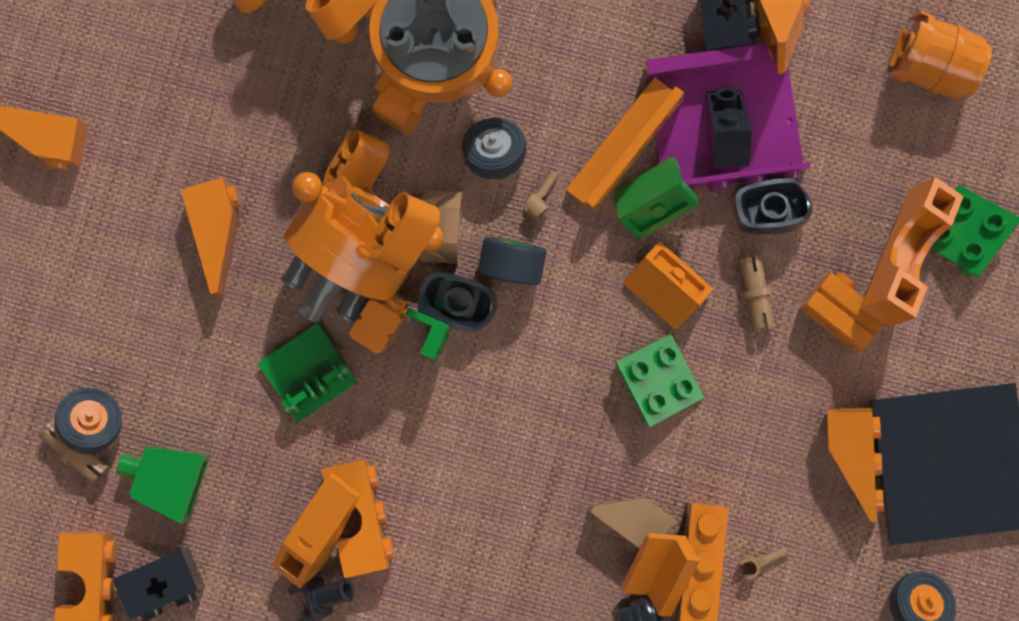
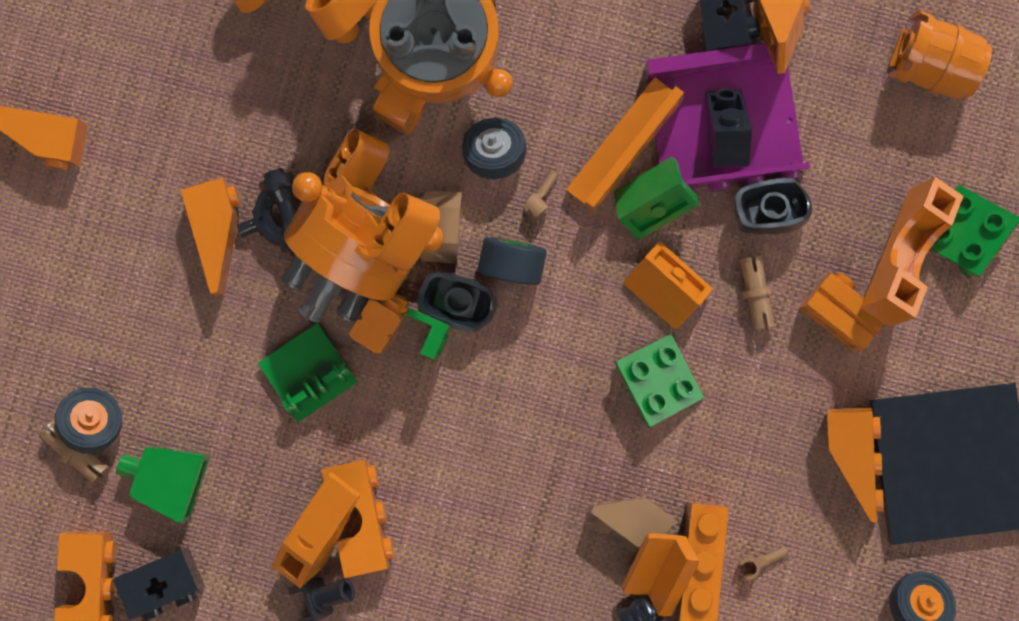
none -> black piece [237,168,296,257]

